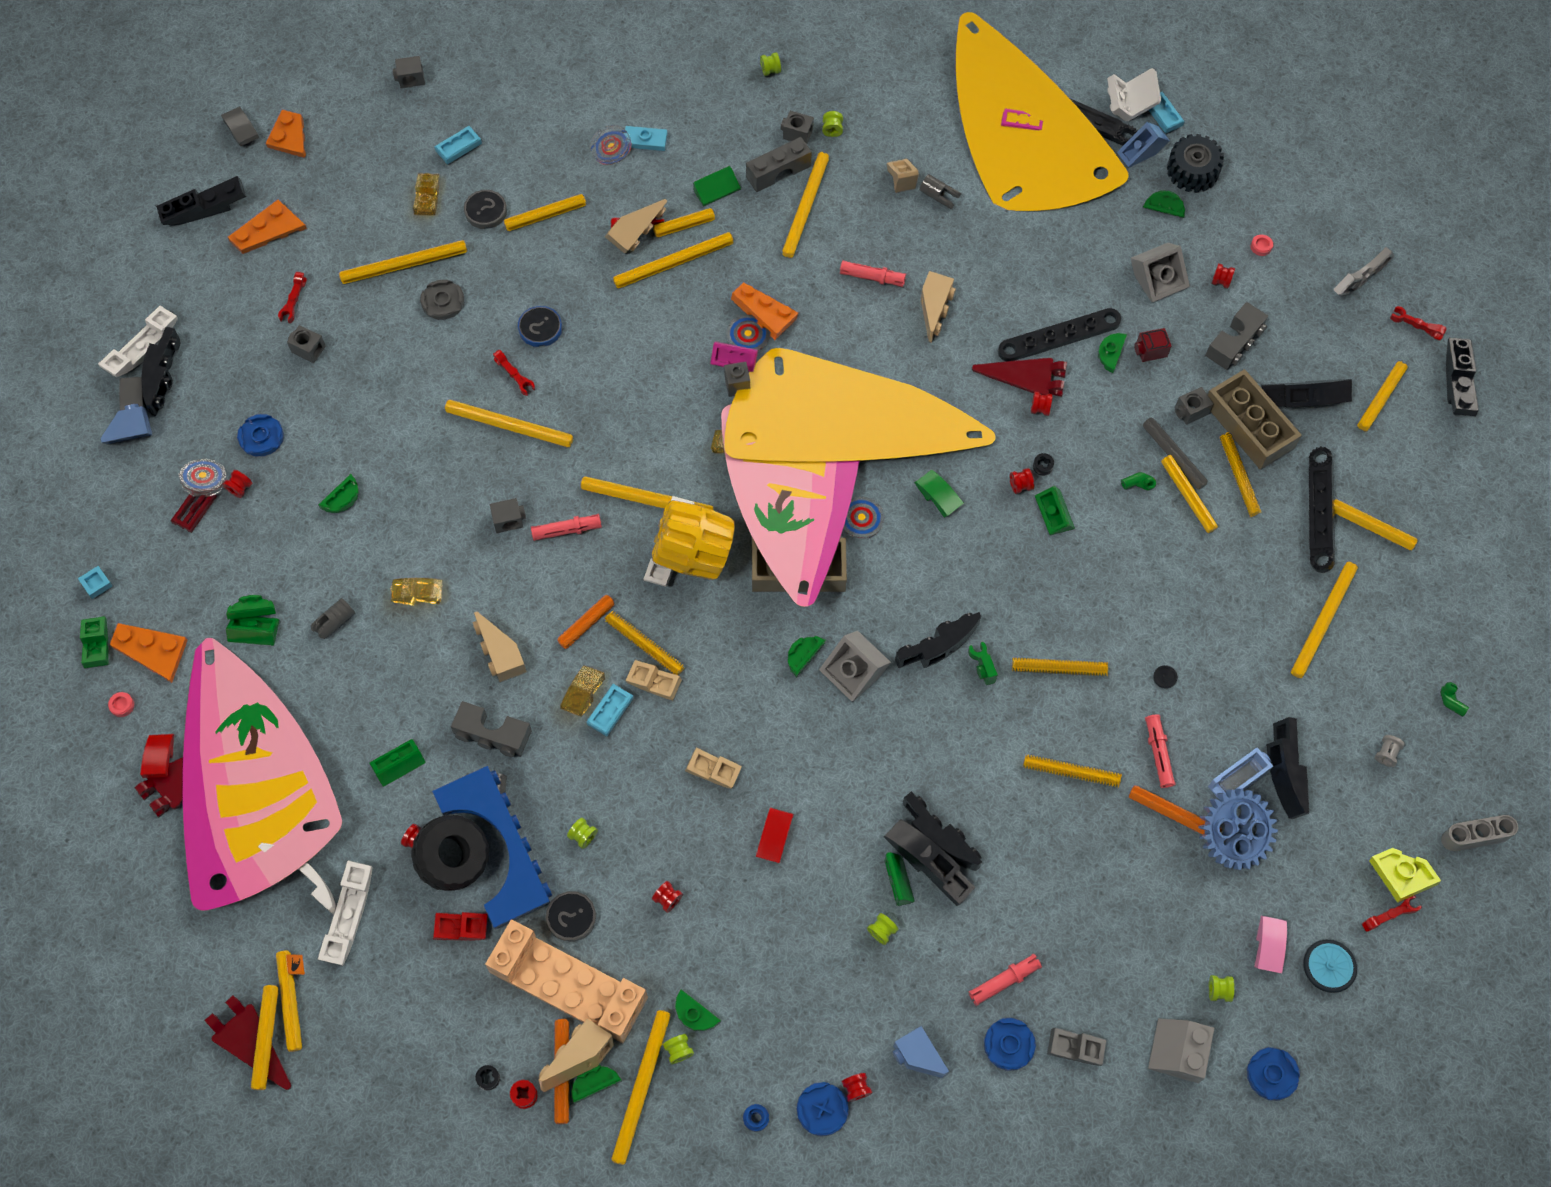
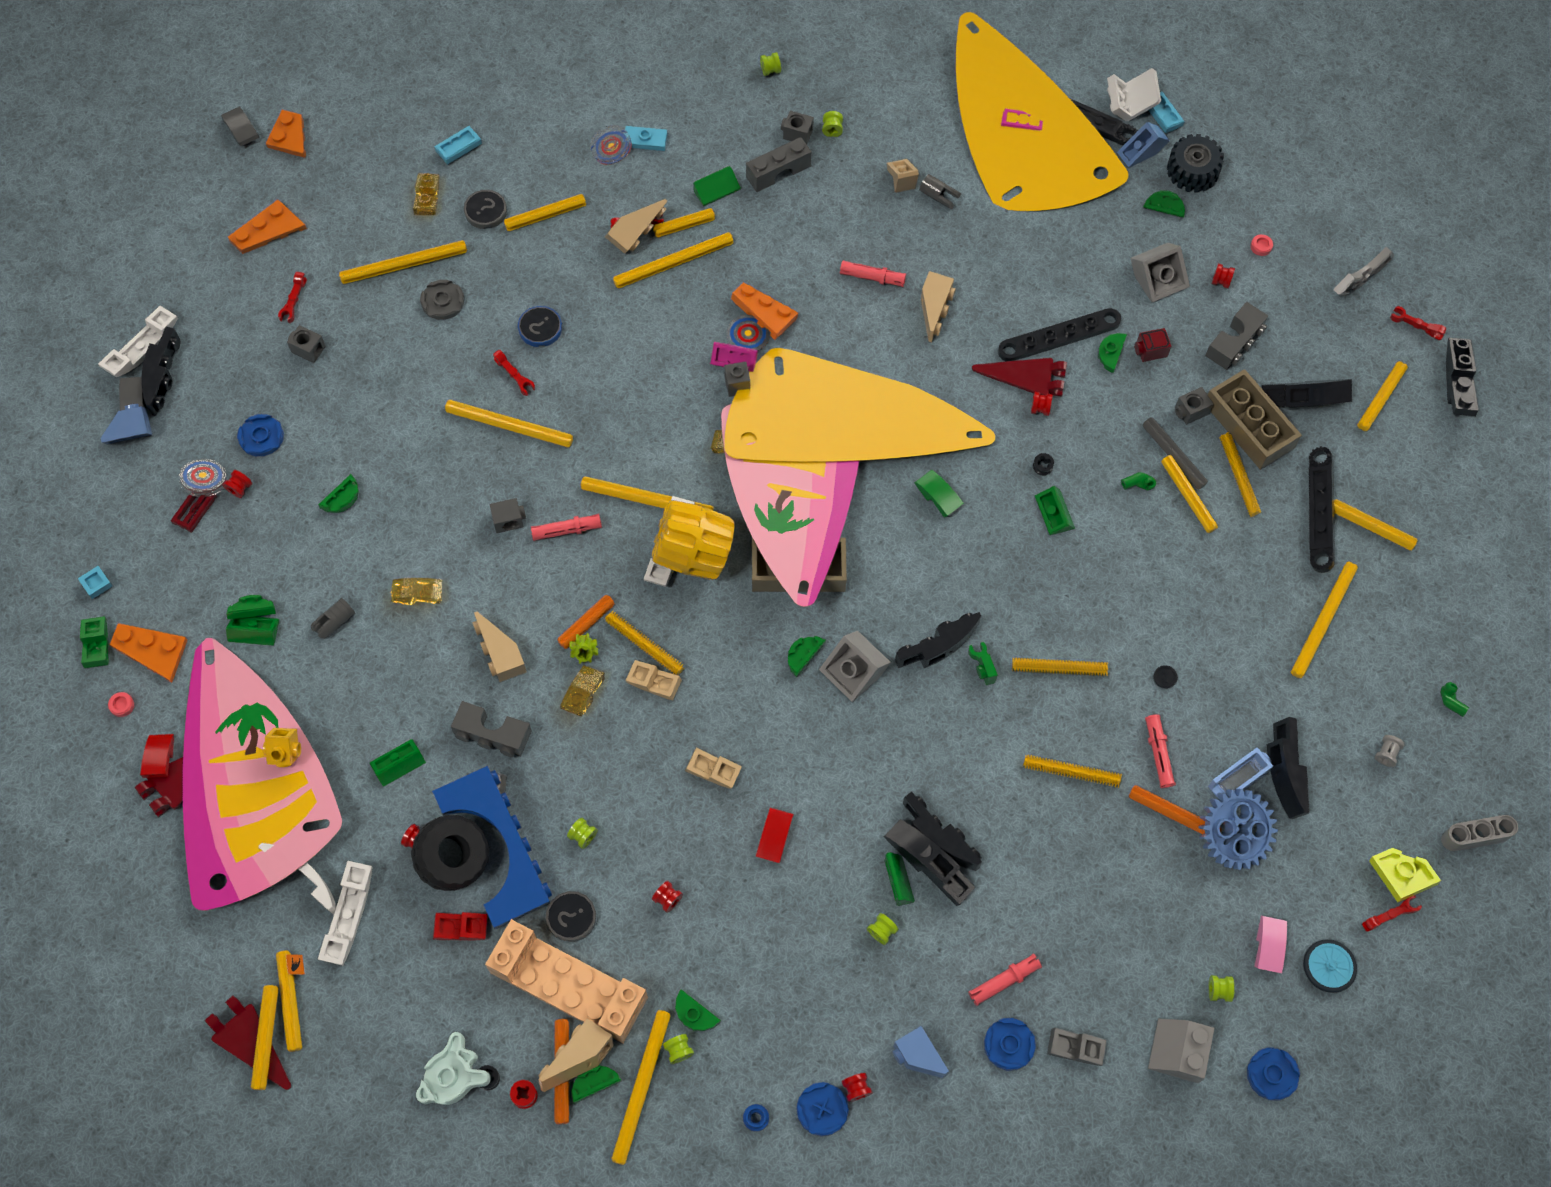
black slope [156,176,246,225] -> none
dark grey brick [392,56,425,88] -> none
medium azure plate [586,684,633,736] -> none
yellow axle [782,152,829,258] -> none
clear tile [843,497,884,541] -> none
red wheel [1009,468,1034,494] -> none
none -> yellow brick [263,728,302,768]
none -> light aqua tile [416,1032,491,1105]
none -> lime gear [569,633,598,664]

